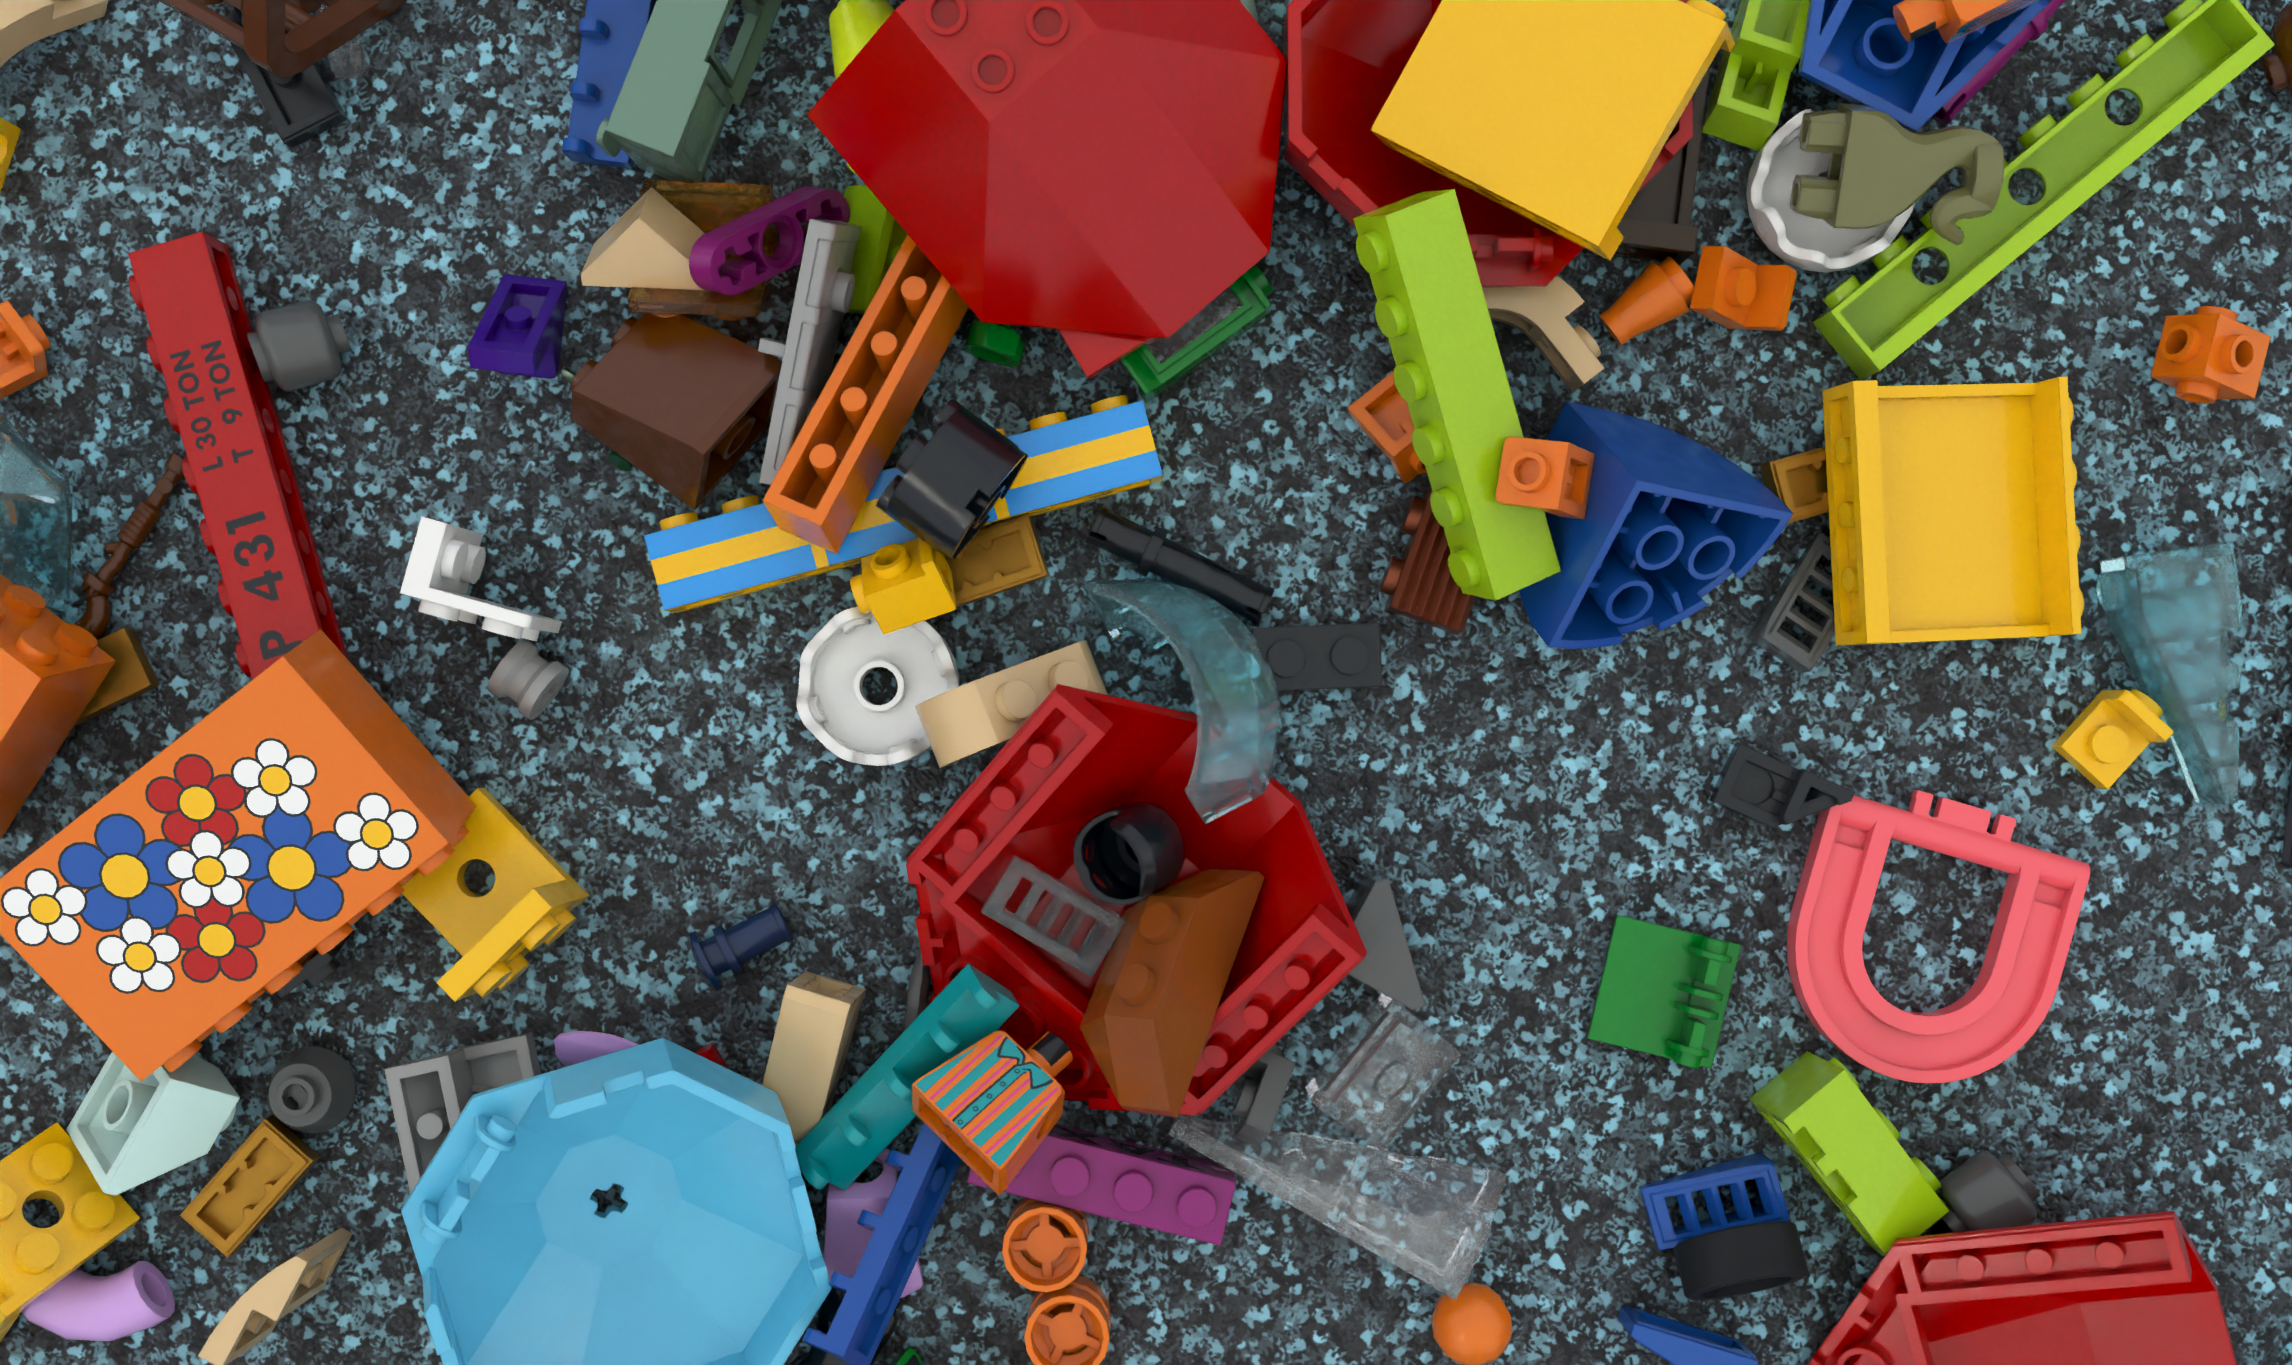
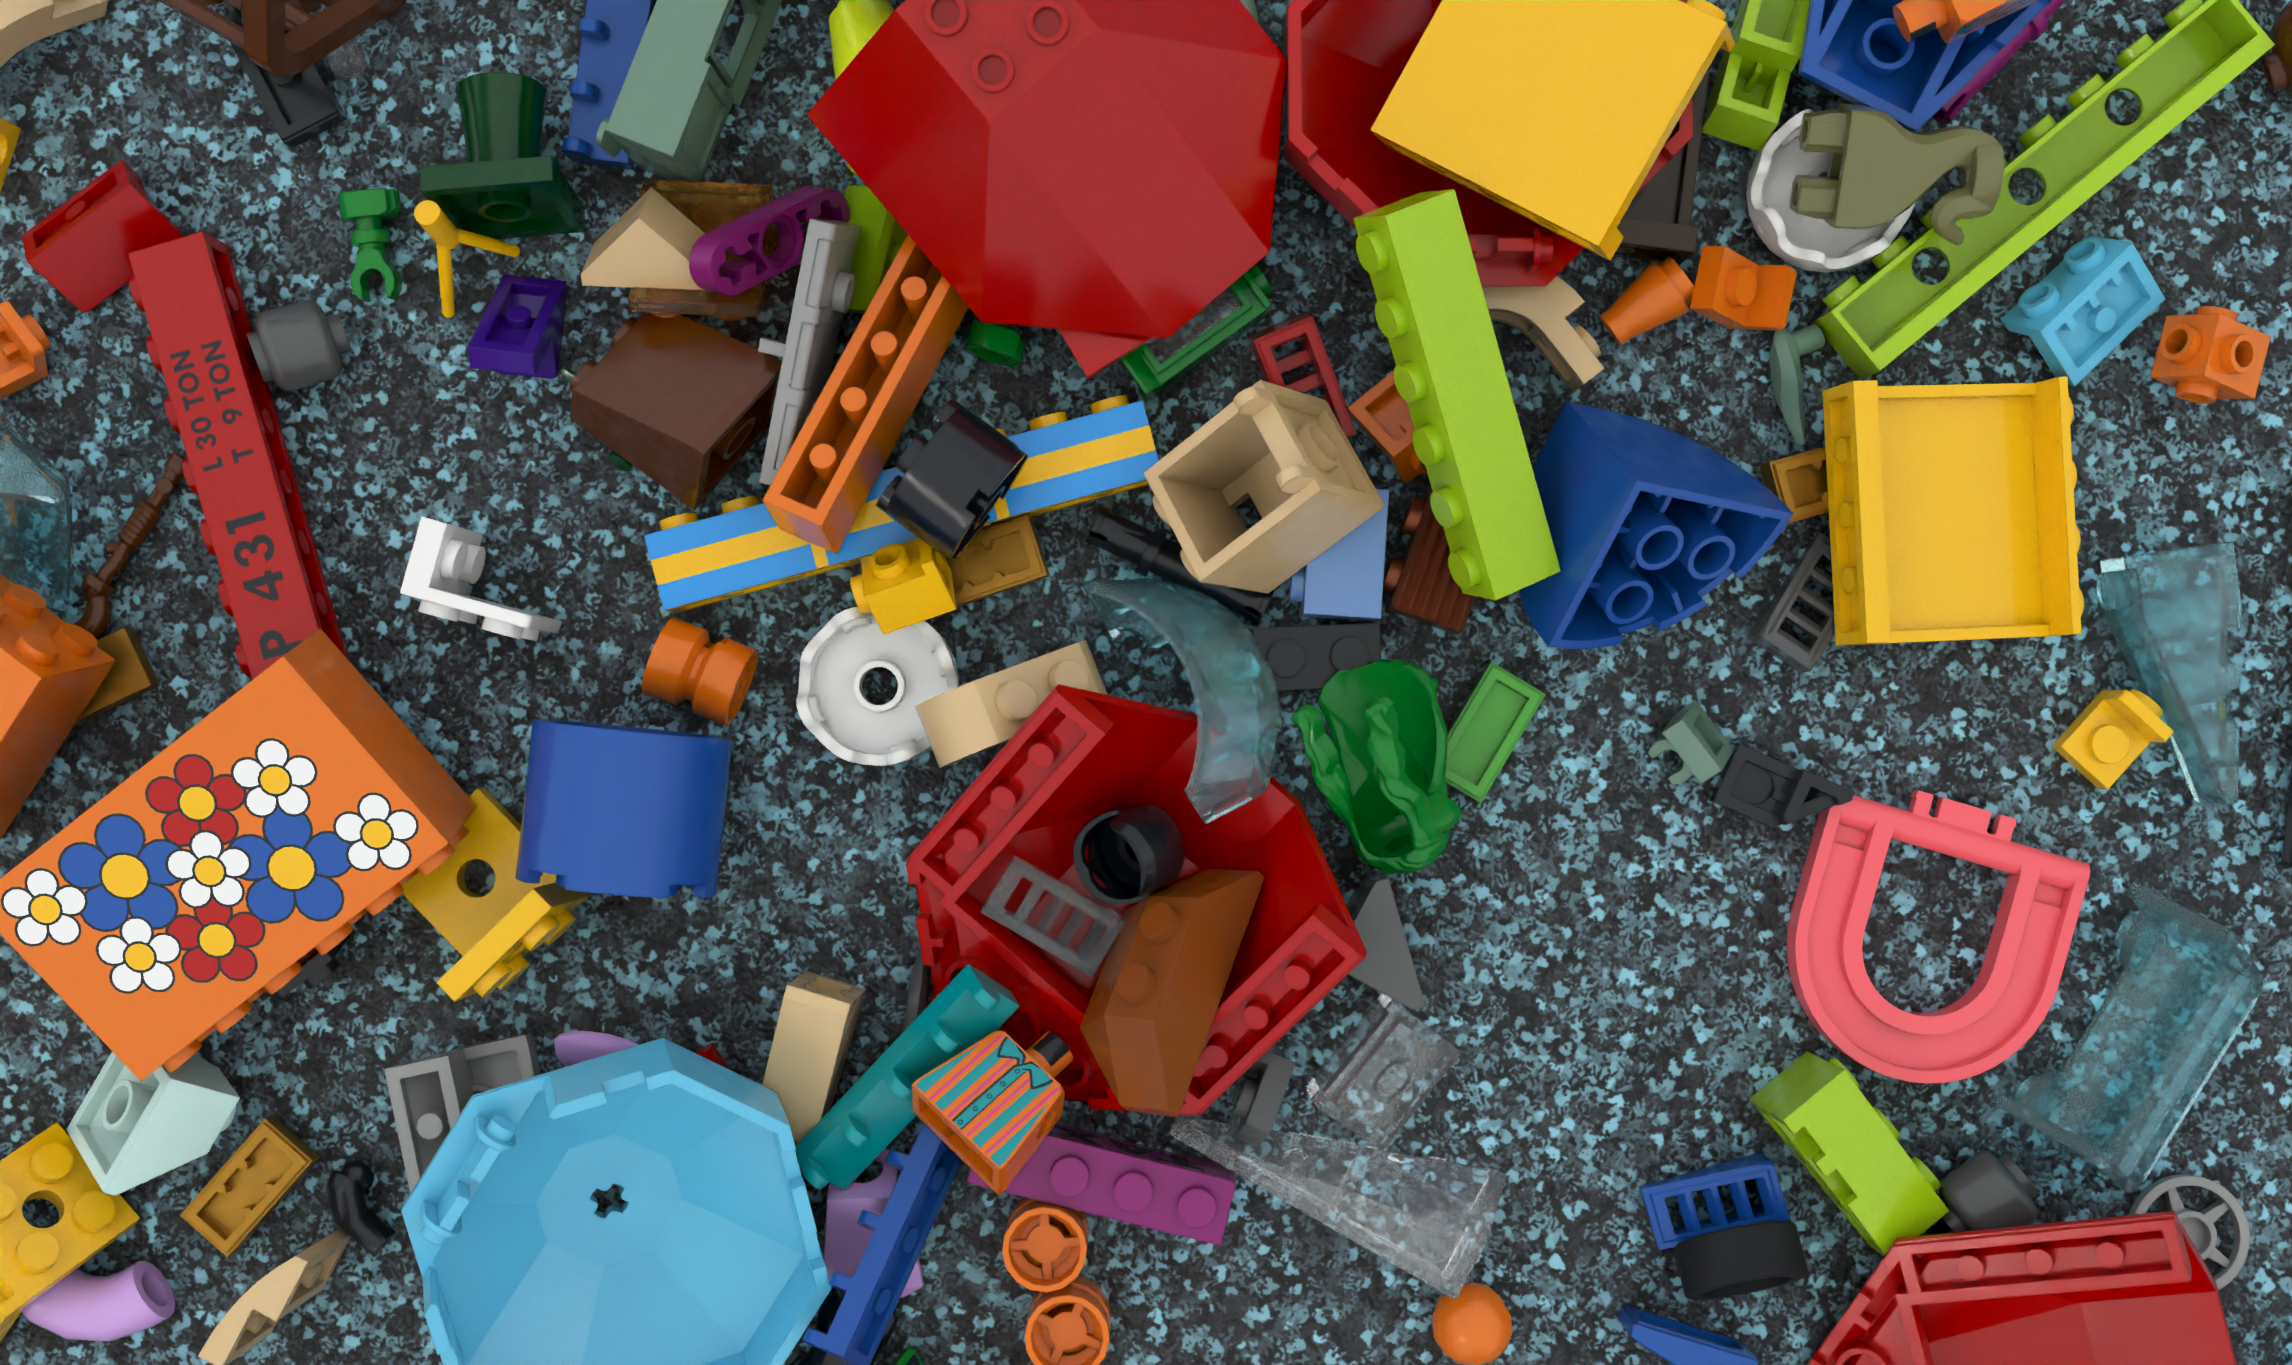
dark grey cone [268,1046,357,1134] -> none
light grey wheel [487,639,569,720] -> none
dark blue pin [689,903,793,990] -> none
orange bracket [1495,436,1595,520] -> none
green hinge [1587,915,1741,1069] -> none
none -> red panel [21,159,182,312]
none -> black arm [326,1159,396,1257]
none -> green piece [338,188,402,302]
none -> yellow plant [414,200,520,318]
none -> dark green plant [420,72,585,239]
none -> blue brick [515,719,733,898]
none -> orange wheel [641,617,759,726]
none -> tan container [1143,380,1385,594]
none -> red slope [1247,313,1357,438]
none -> medium blue brick [1289,489,1389,622]
none -> green hair [1291,659,1462,874]
none -> bright green tile [1445,662,1546,803]
none -> sand green tile [1648,700,1734,785]
none -> sand green bar [1769,324,1825,446]
none -> clear light blue windscreen [1994,882,2264,1193]
none -> medium azure bracket [2002,235,2165,387]
none -> light grey wheel [2128,1174,2250,1290]

